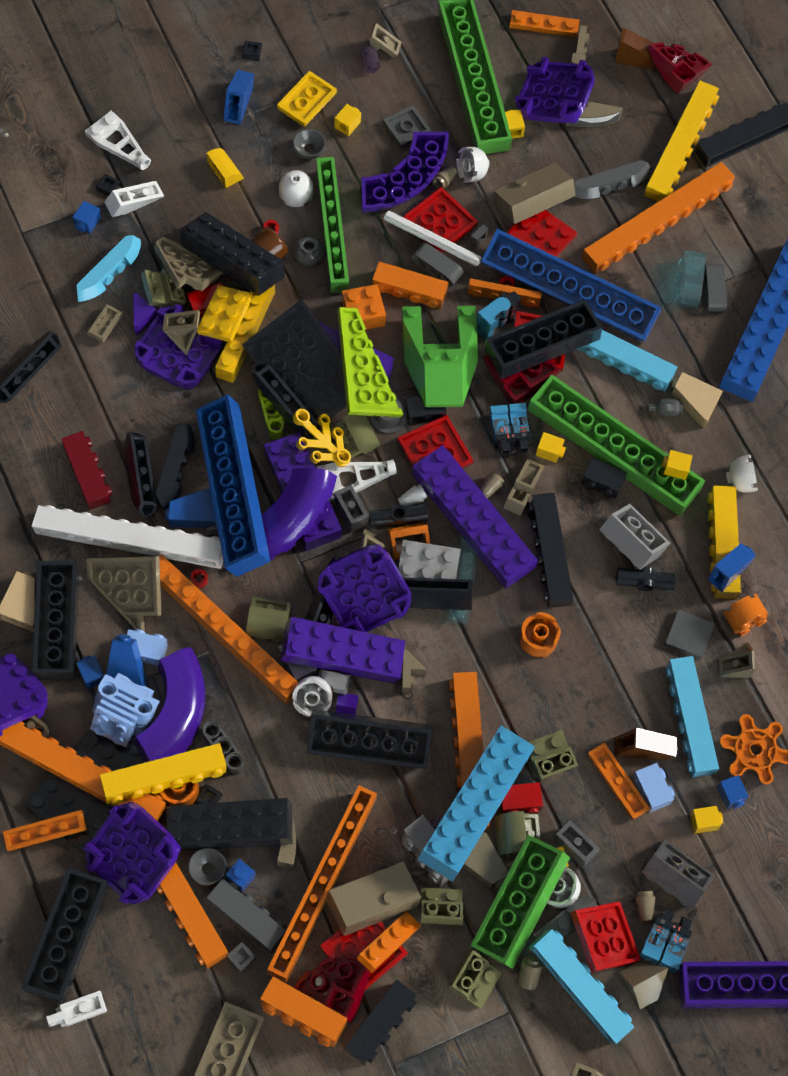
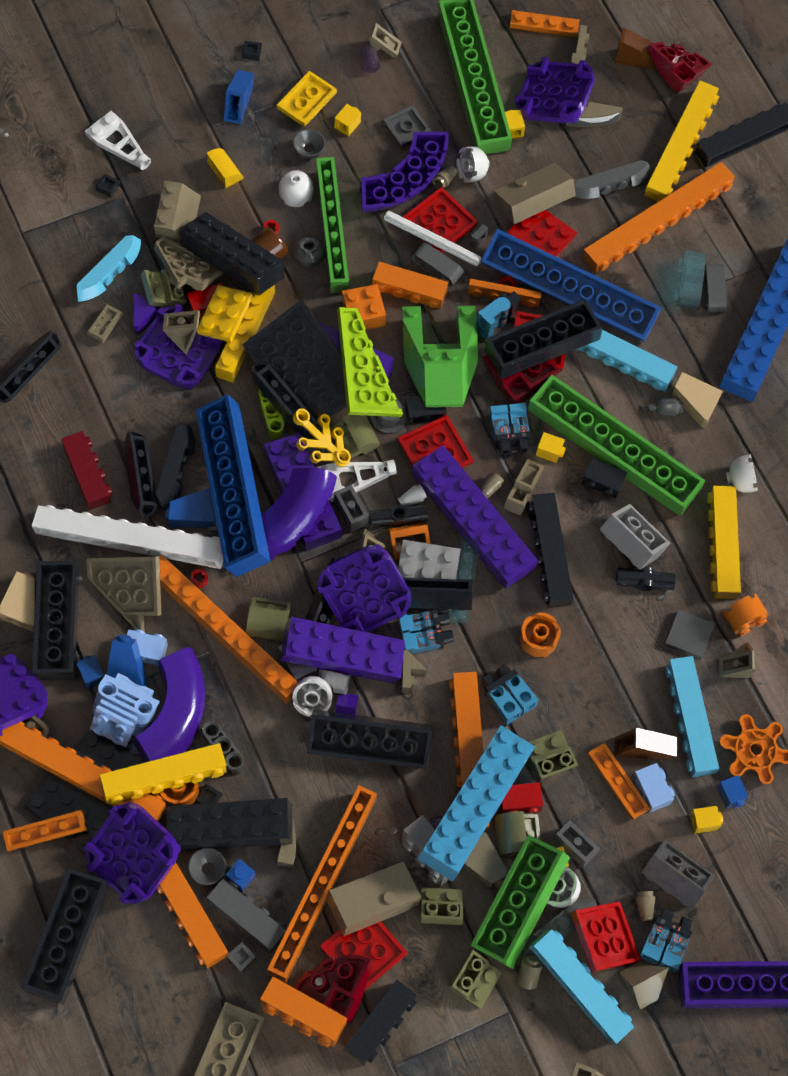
white hinge [46,991,107,1027] -> none
blue brick [73,201,101,234] -> none
white slope [104,181,164,217] -> none
orange plate [356,911,421,973] -> none
yellow brick [662,450,693,480] -> none
blue slope [708,543,756,592] -> none
none -> dark tan slope [154,180,201,242]
none -> hips [399,610,454,655]
none -> dark azure hips [481,664,539,726]

